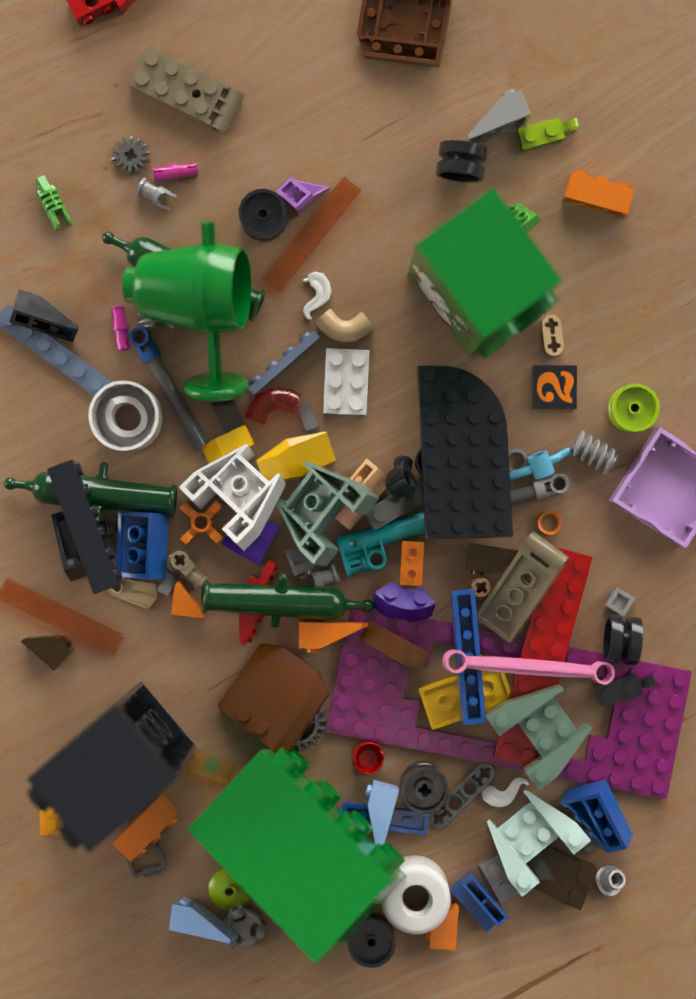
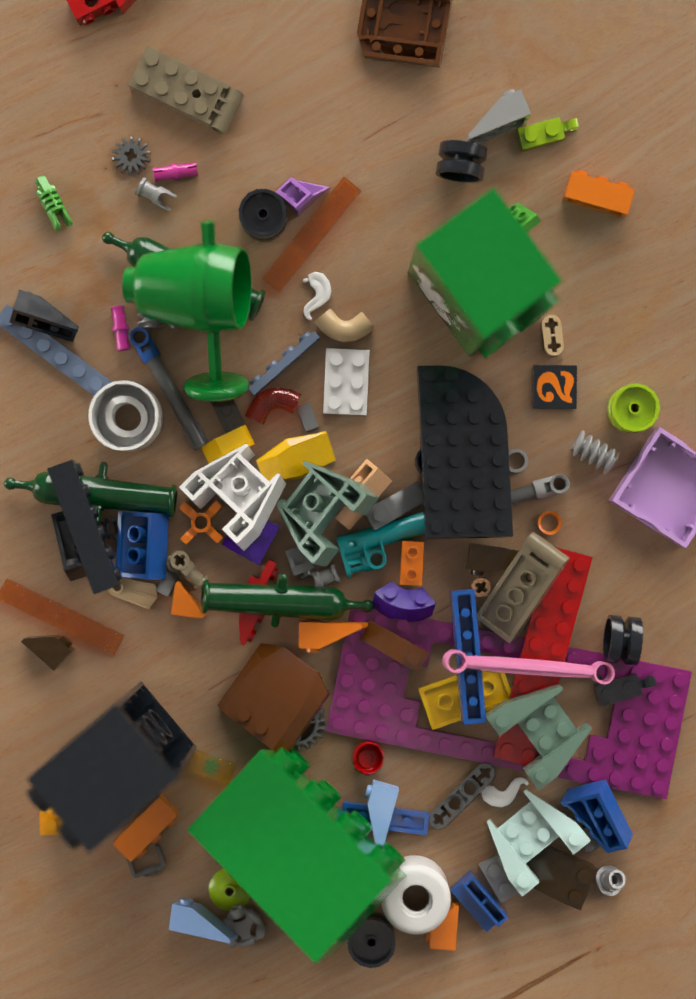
black connector [385,455,417,500] -> none
black wheel [400,761,449,814] -> none
medium azure piece [510,448,571,481] -> none
light grey plate [604,586,635,617] -> none

